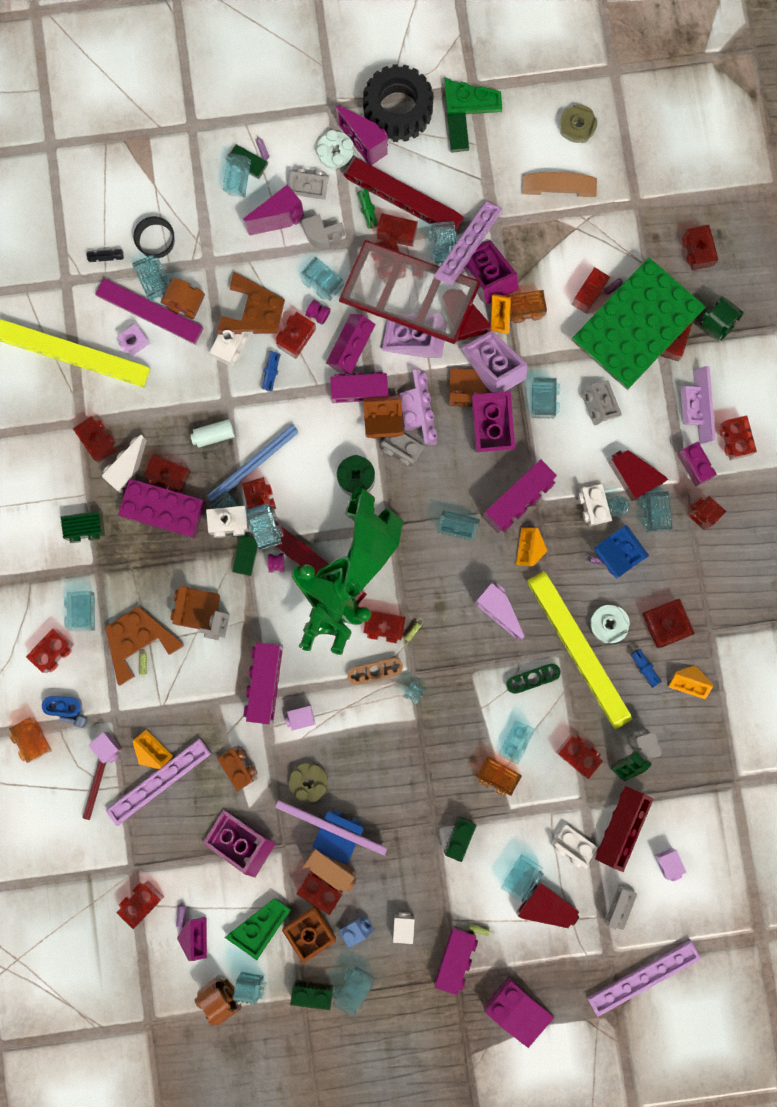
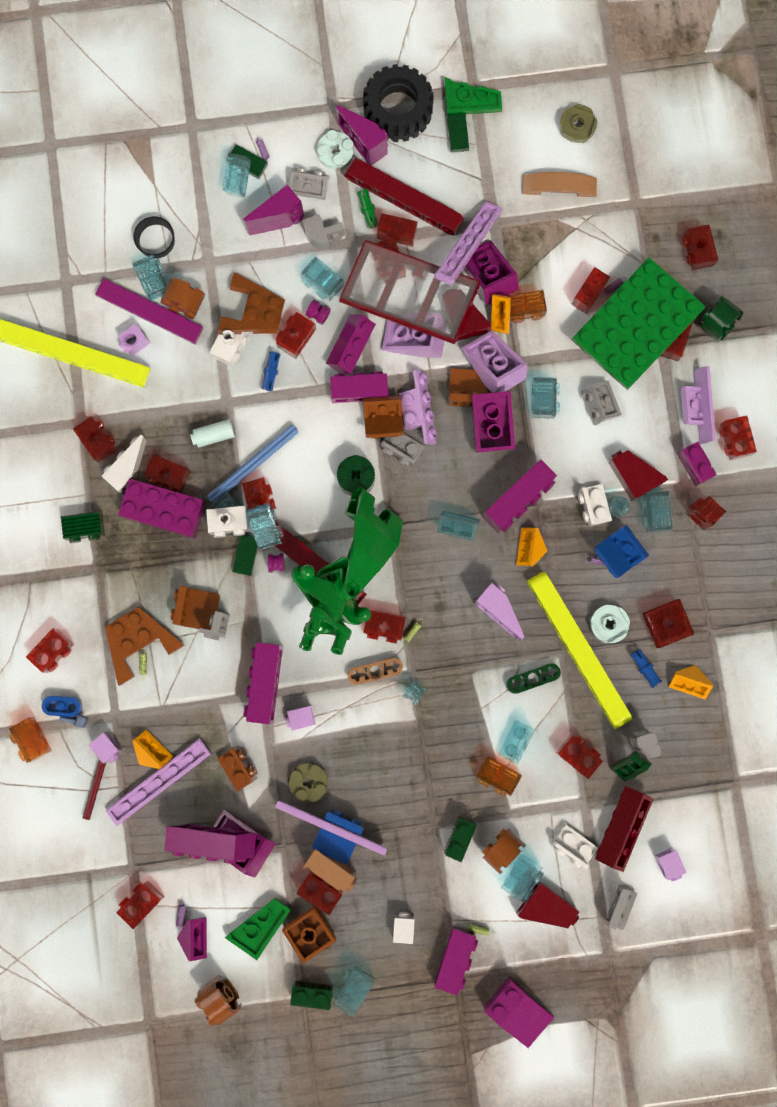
clear light blue brick [64,591,95,632] -> none
black axle [87,249,124,262] -> none
clear light blue brick [233,972,267,1005] -> none
medium blue bracket [338,914,374,948] -> none
clear light blue brick [428,221,456,265] -> none
lavender tile [587,940,701,1017] -> none
none -> magenta brick [164,824,256,864]
none -> dark orange brick [482,828,526,874]

